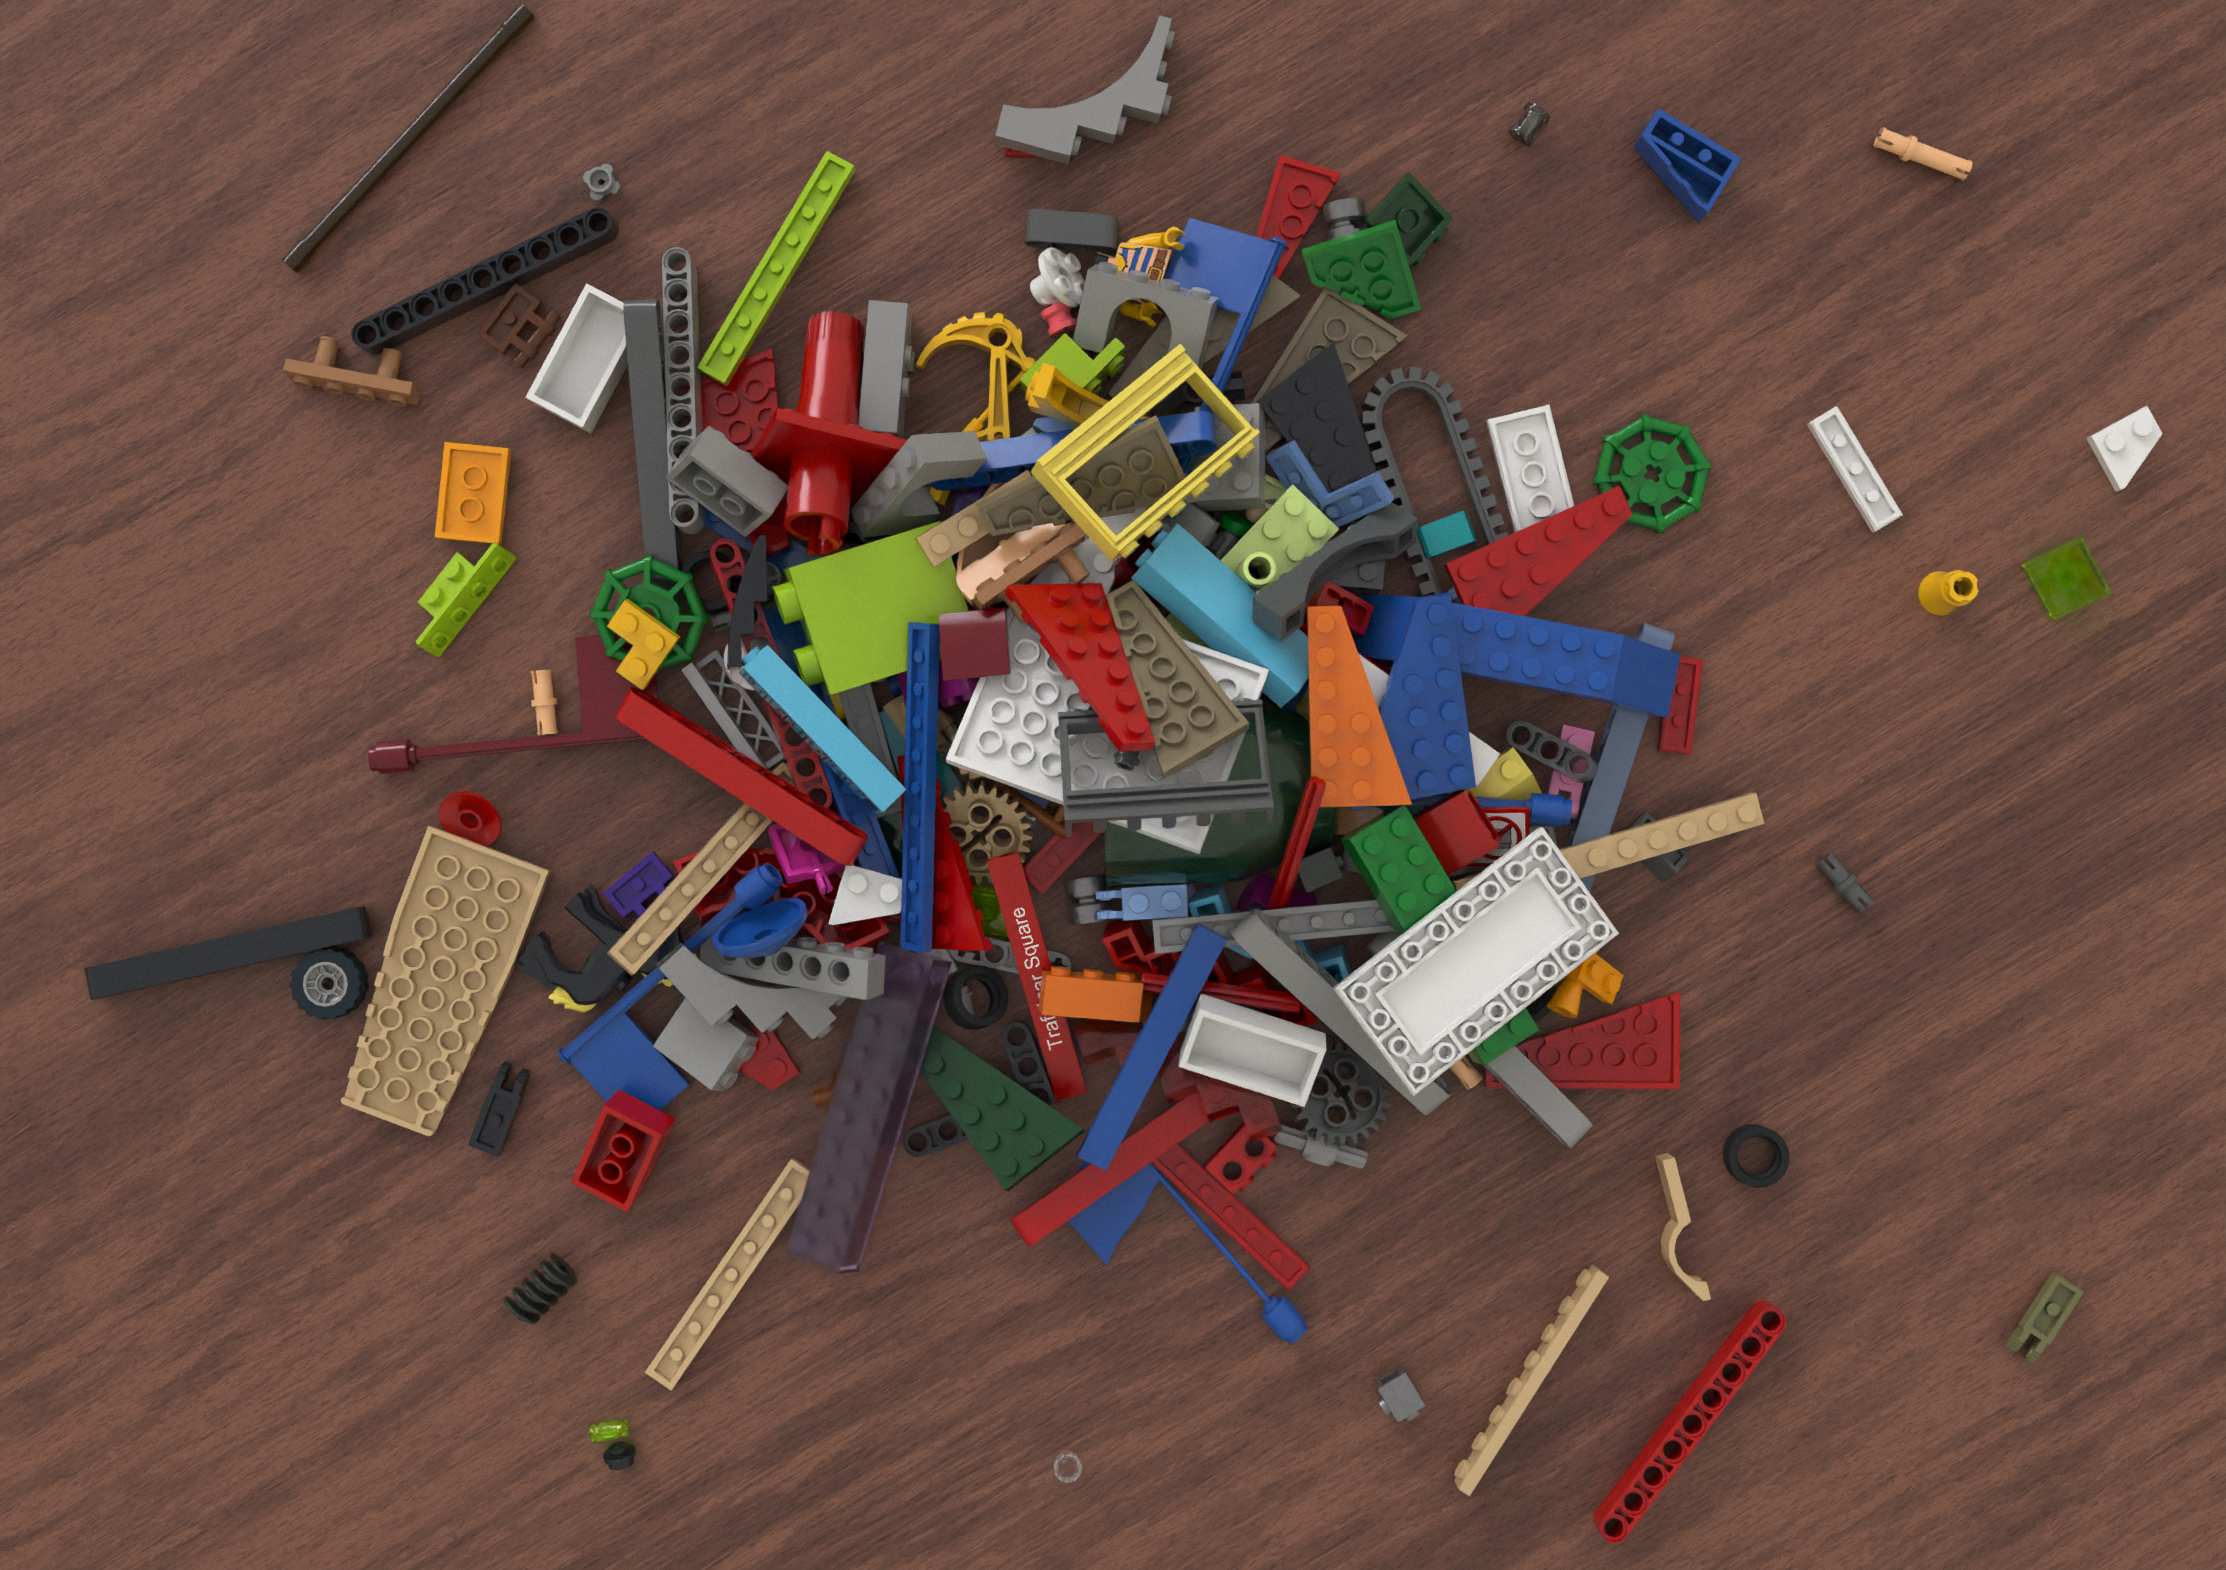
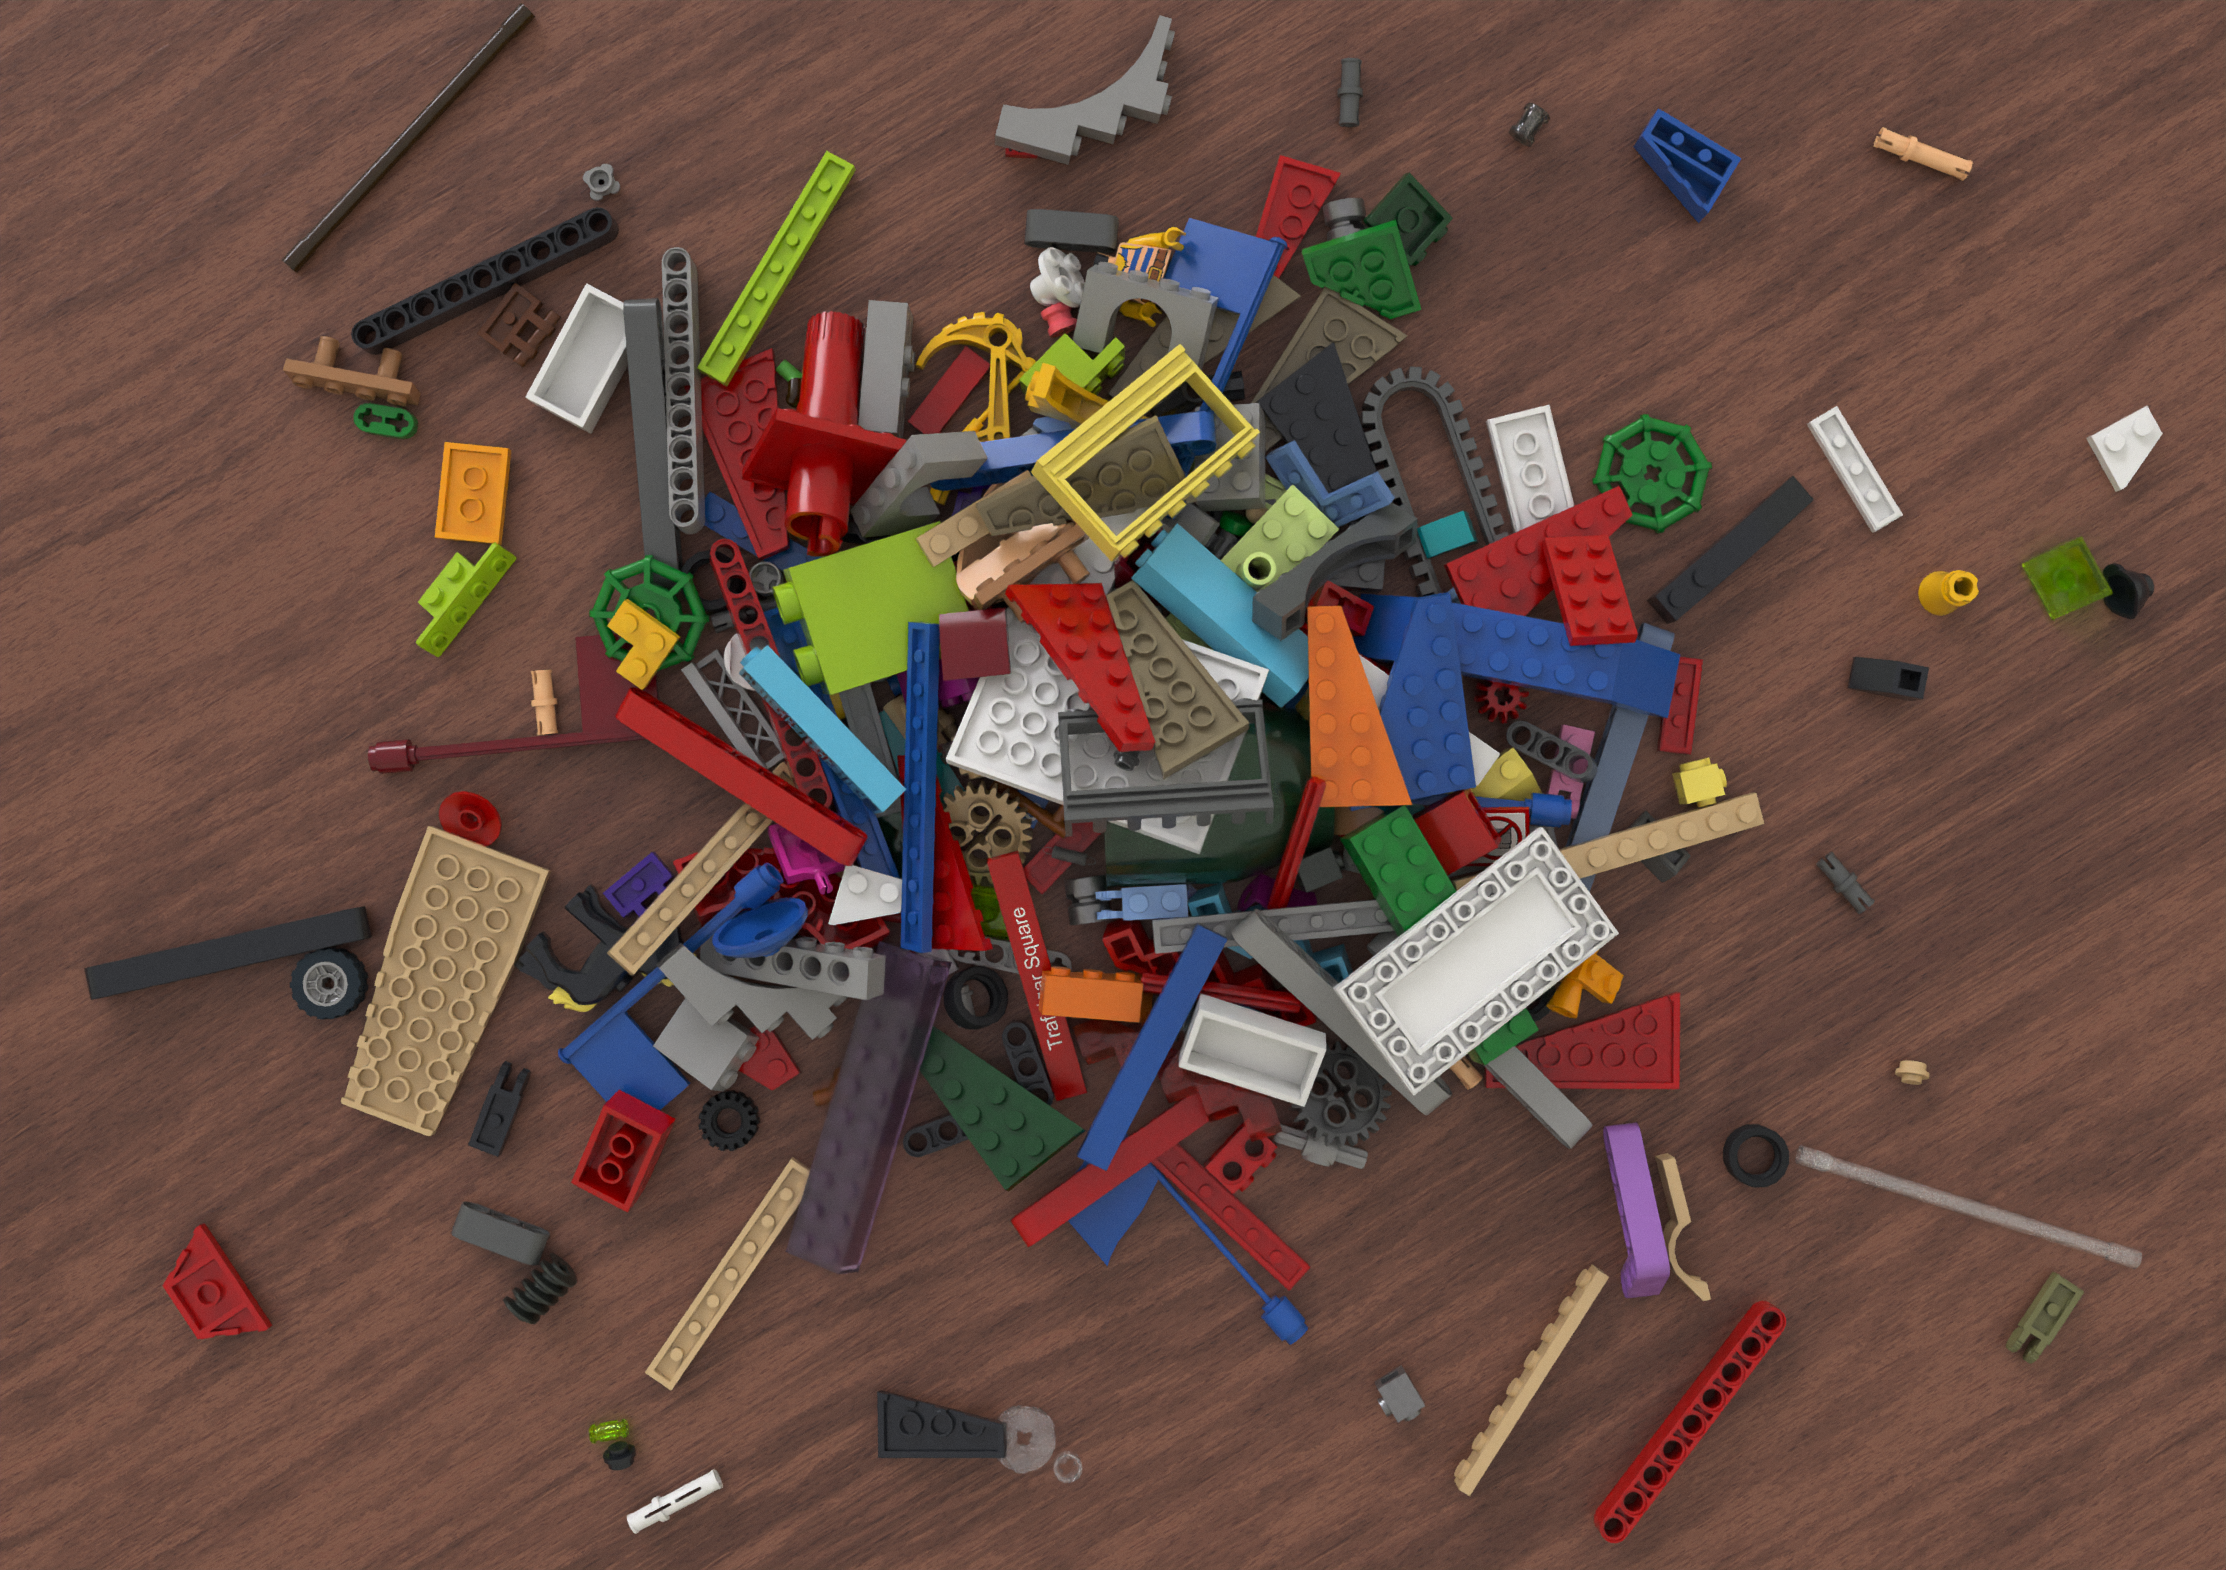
light grey brick [665,426,788,537] -> none
black slope [727,535,767,670] -> none
none -> red wing [162,1223,273,1339]
none -> green beam [353,403,418,439]
none -> dark grey beam [451,1201,550,1265]
none -> white pin [627,1469,723,1534]
none -> black tyre [698,1090,760,1151]
none -> arm [776,360,802,408]
none -> black wing [877,1390,1007,1458]
none -> red tile [908,346,990,434]
none -> clear plate [997,1405,1056,1474]
none -> light grey piece [1043,846,1096,866]
none -> dark grey pin [1337,58,1363,127]
none -> red gear [1473,679,1529,724]
none -> red plate [1542,535,1638,646]
none -> medium lavender beam [1603,1122,1670,1299]
none -> black slope [1647,476,1814,624]
none -> light yellow brick [1672,757,1727,807]
none -> clear piece [1795,1145,2142,1269]
none -> black slope [1847,657,1929,701]
none -> tan plate [1895,1060,1929,1085]
none -> black piece [2101,563,2154,619]

